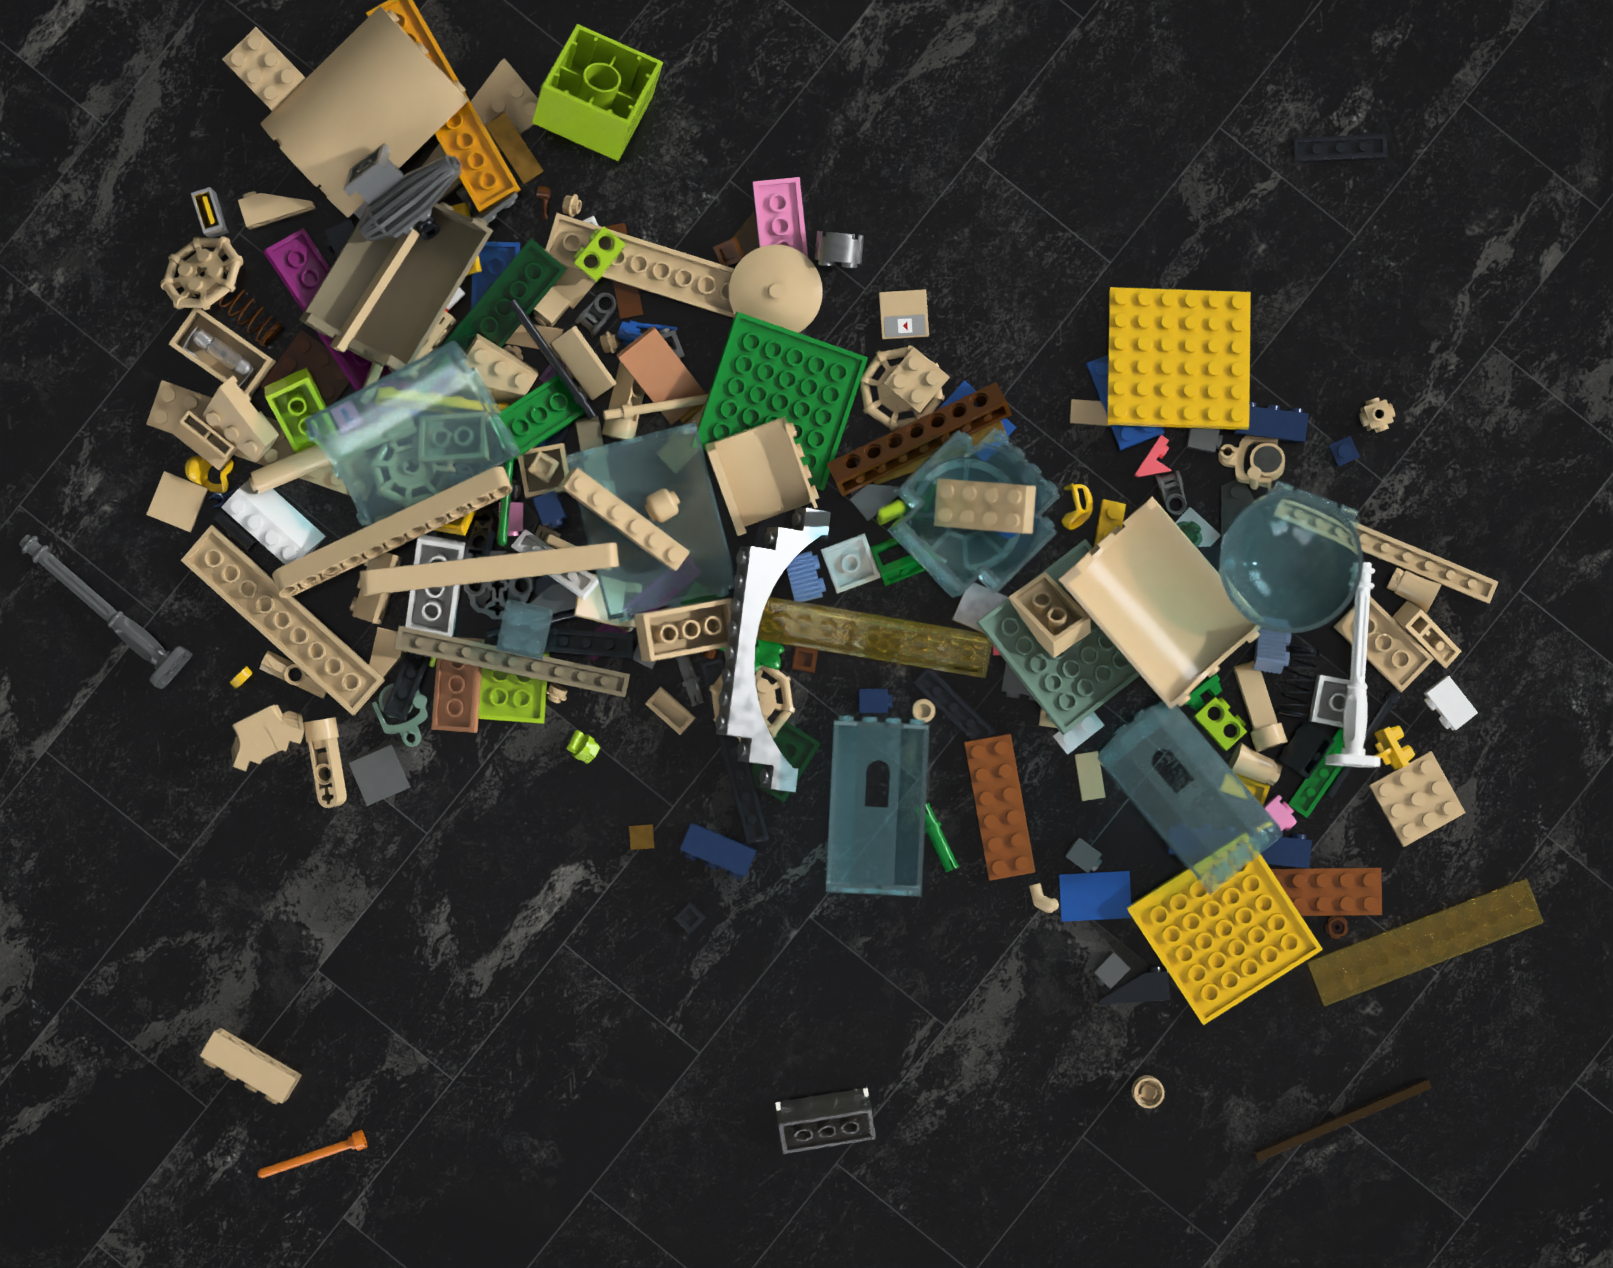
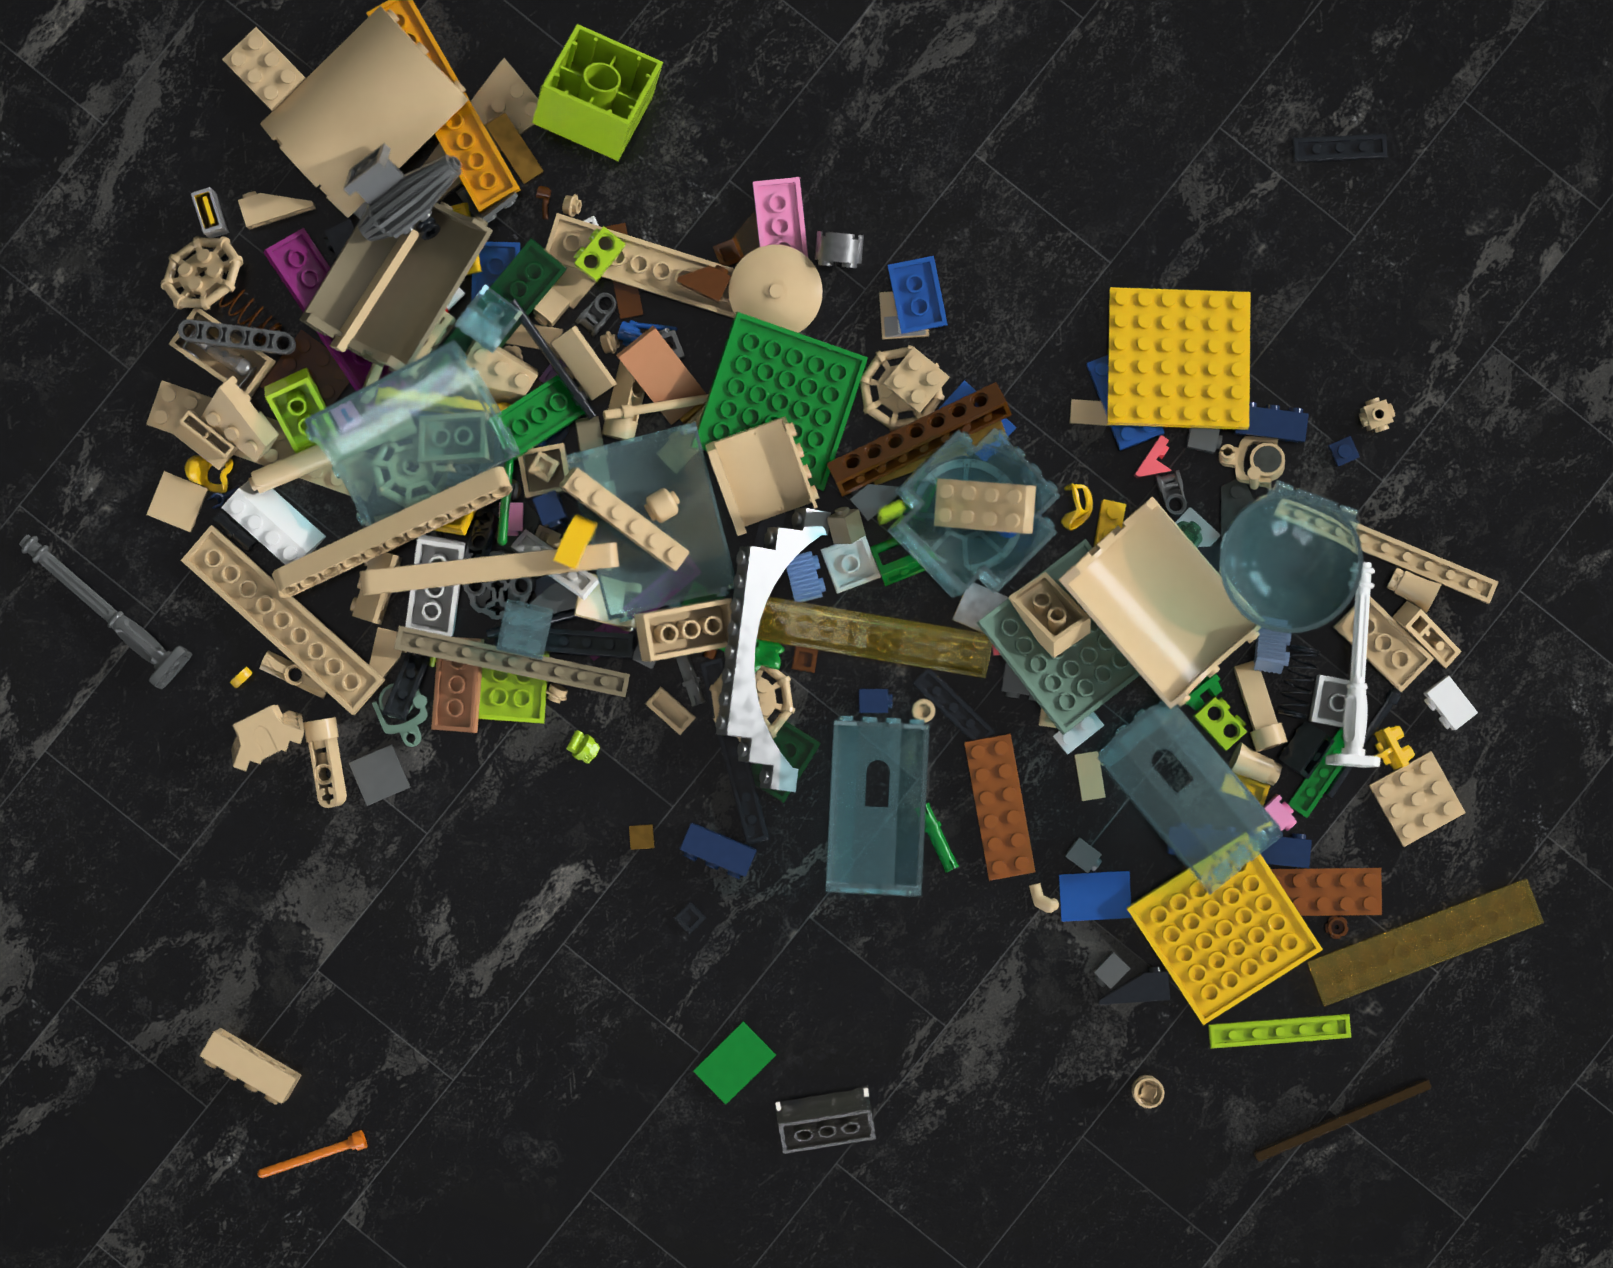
none -> dark grey beam [178,319,296,355]
none -> clear light blue brick [455,284,523,353]
none -> yellow brick [553,514,598,569]
none -> reddish brown slope [676,265,731,304]
none -> green tile [693,1021,776,1104]
none -> dark tan brick [827,507,866,544]
none -> blue plate [888,256,948,335]
none -> lime tile [1208,1014,1351,1048]

